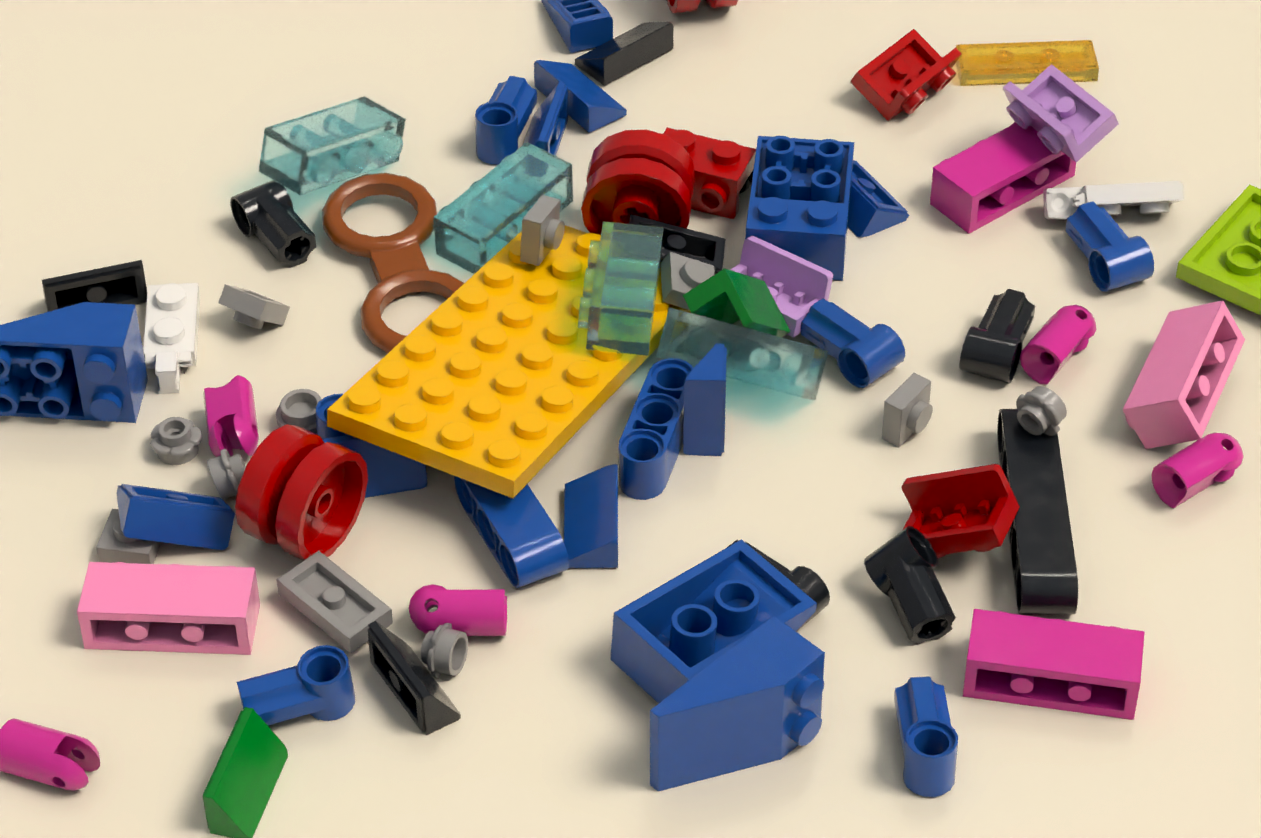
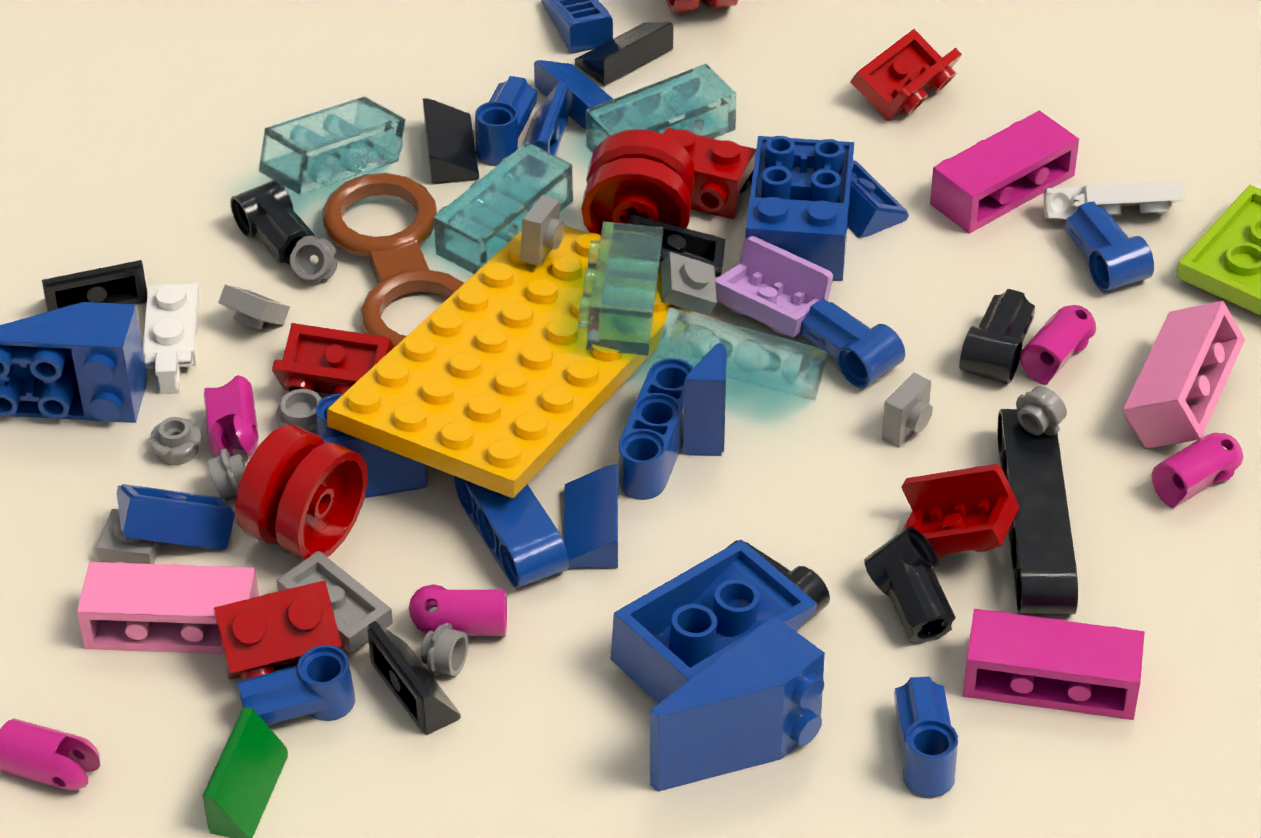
green panel [683,268,790,338] -> none
clear yellow tile [955,40,1099,86] -> none
lavender bracket [1003,64,1119,162] -> none
none -> red bracket [213,580,342,680]
none -> red bracket [272,323,394,395]
none -> light grey plate [290,235,337,284]
none -> black slope [423,98,479,183]
none -> clear light blue brick [586,63,736,153]

